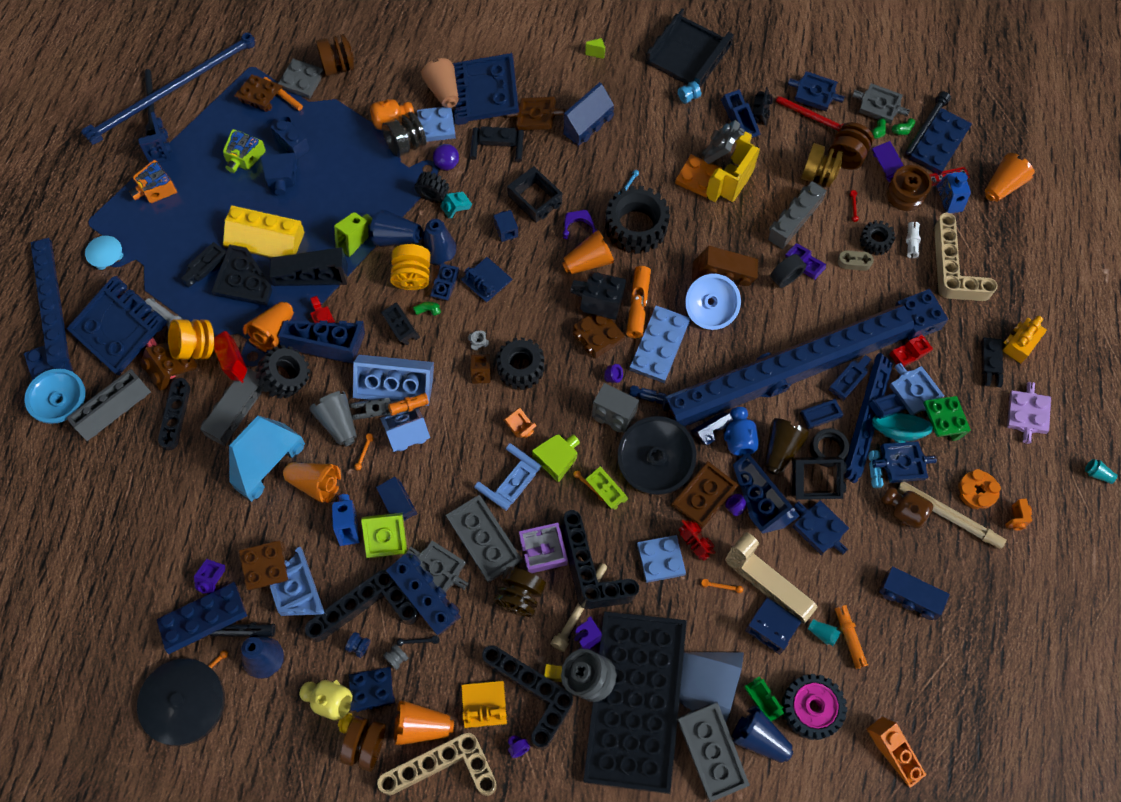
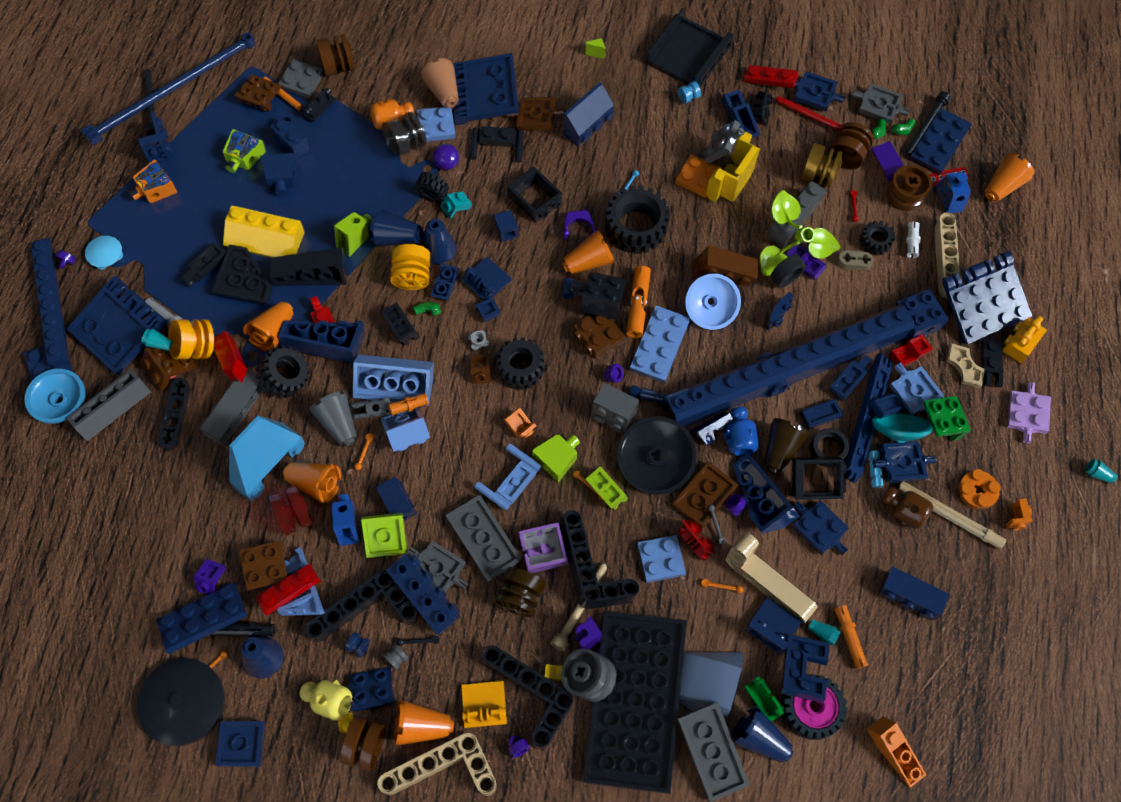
none -> dark purple tile [55,250,76,269]
none -> teal cone [141,329,173,351]
none -> dark blue plate [216,721,265,767]
none -> red plate [256,563,321,616]
none -> clear red wheel [268,485,313,536]
none -> black hinge [301,87,337,122]
none -> dark blue plate [476,297,501,323]
none -> dark blue hinge [562,278,575,299]
none -> dark grey hinge [707,504,726,545]
none -> red plate [744,65,798,88]
none -> lime plant [759,190,841,276]
none -> dark blue slope [766,292,794,330]
none -> dark blue plate [781,634,830,703]
none -> hinge [942,251,1032,344]
none -> tan tile [946,343,985,389]

